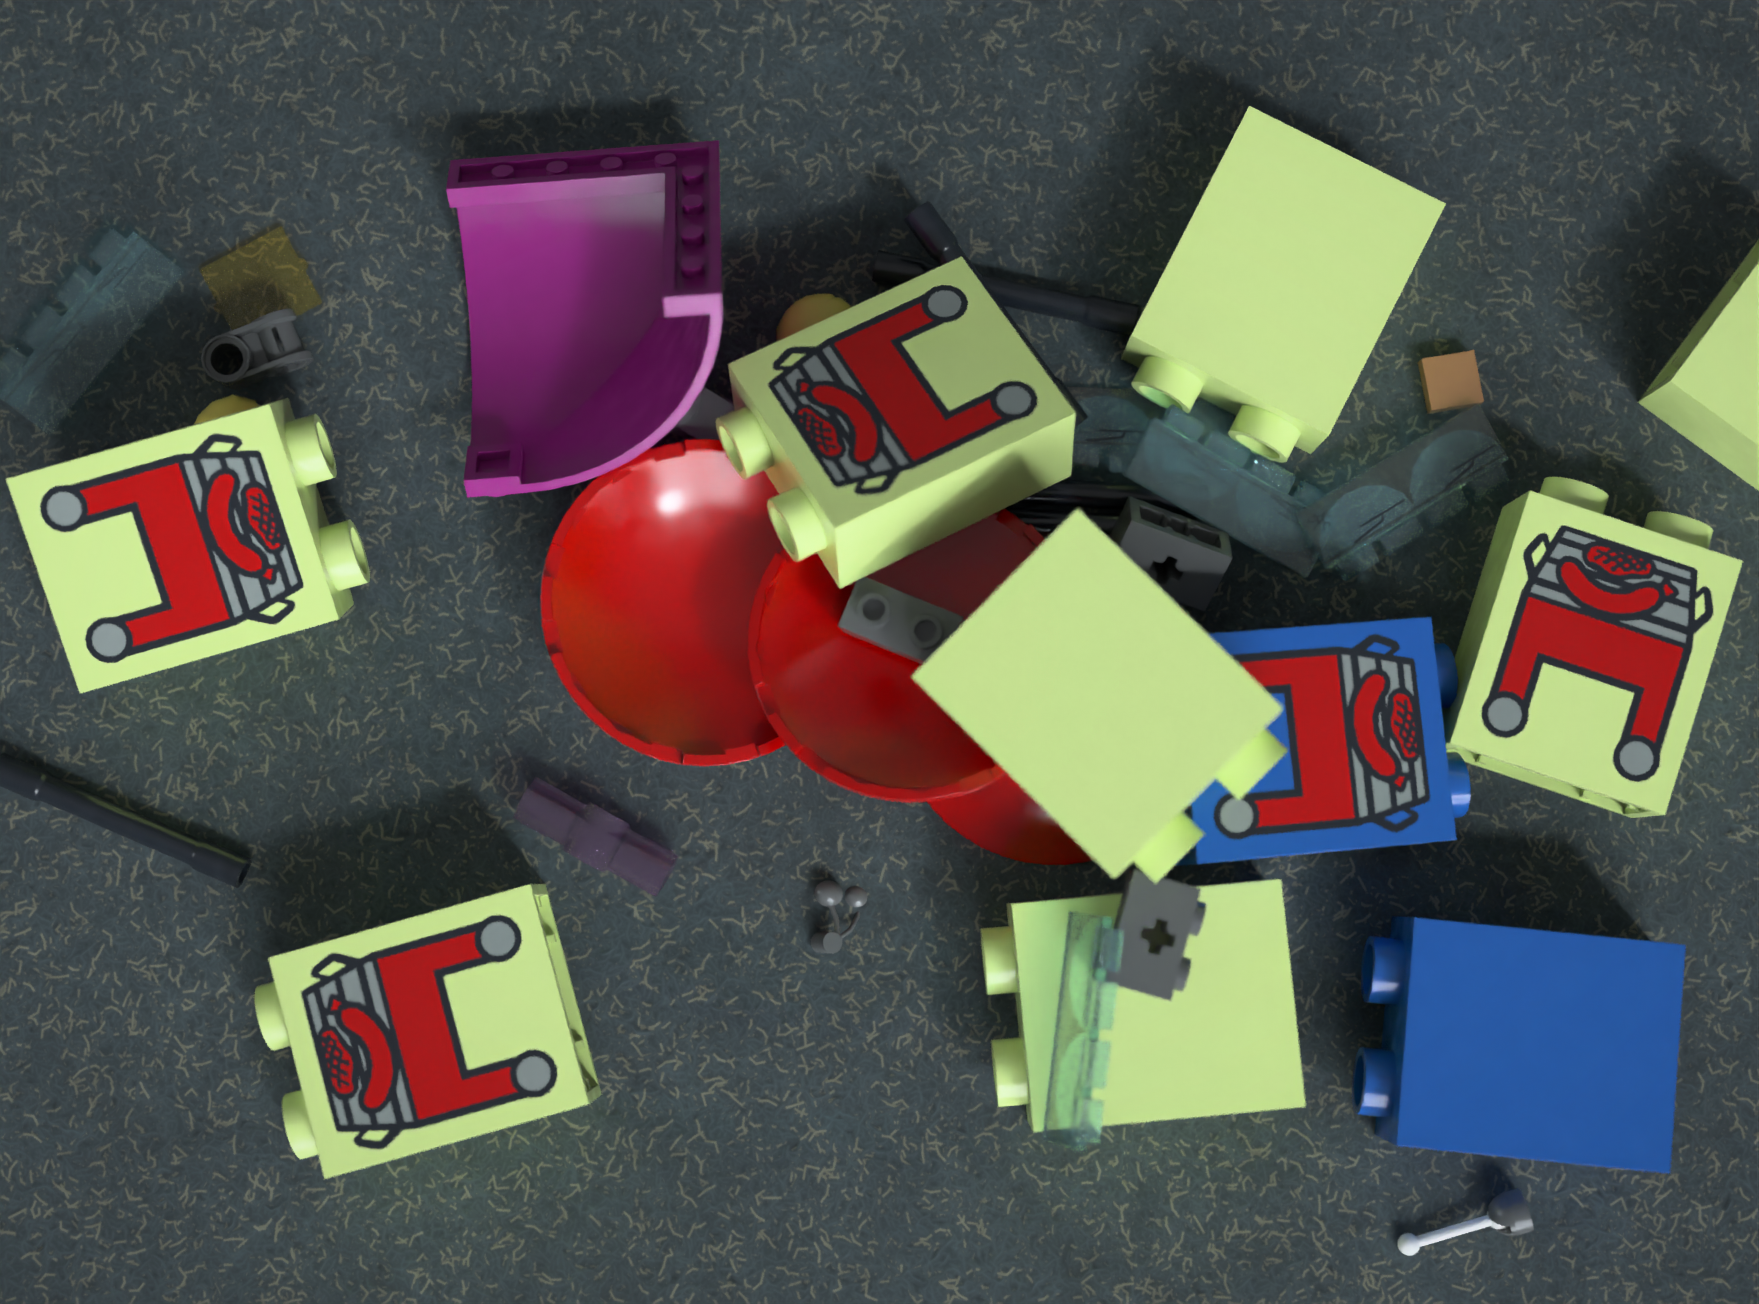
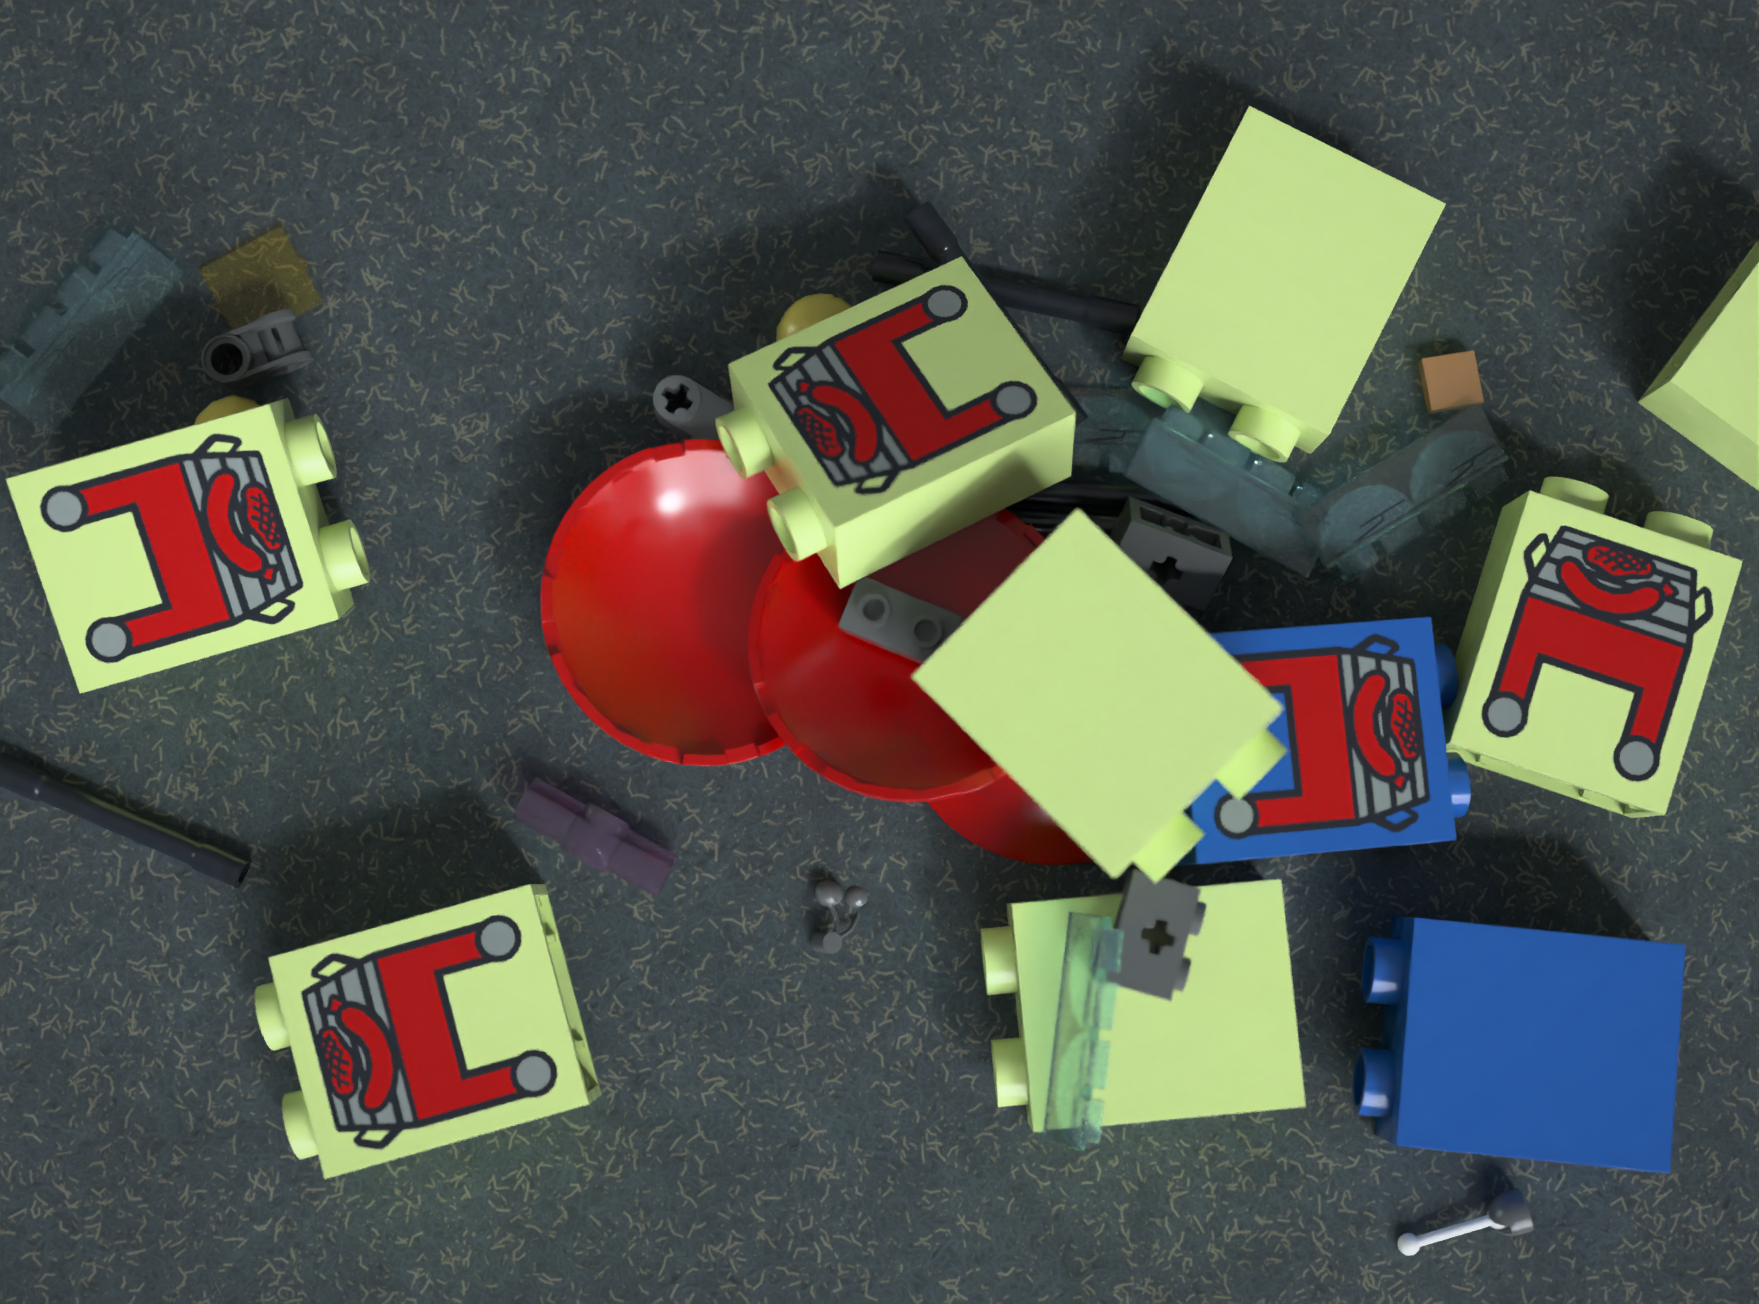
magenta panel [446,140,722,497] -> none

